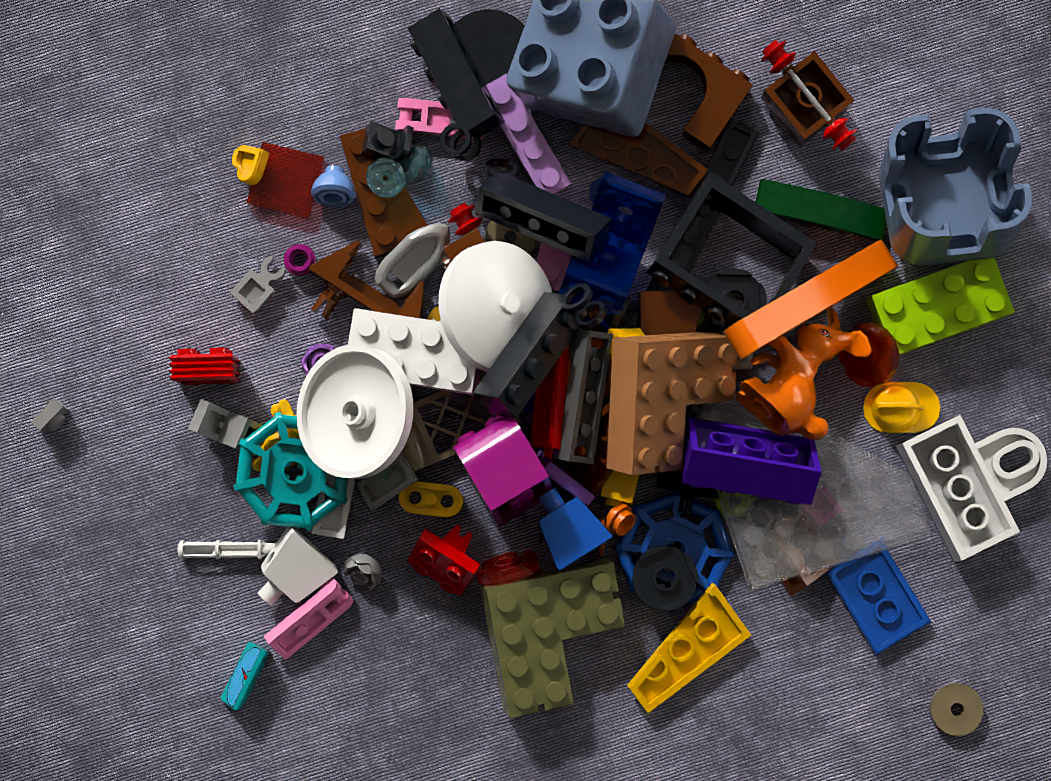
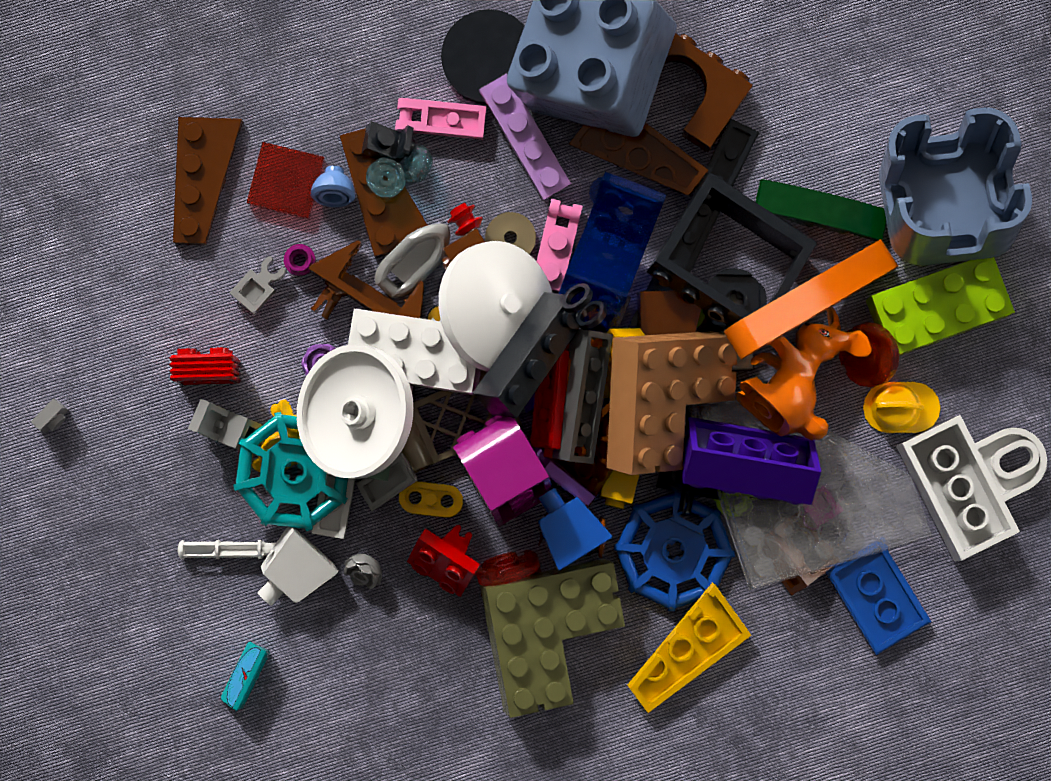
yellow tile [232,145,270,185] -> none
bright pink plate [264,578,353,660] -> none
black hinge [408,8,505,162] -> none
black hinge [475,158,612,262] -> none
orange plate [606,504,636,536] -> none
black plate [632,545,698,611] -> none
reddish brown brick [761,40,858,151] -> none
dark tan piece [929,683,983,736] -> none
none -> reddish brown wing [173,117,243,245]

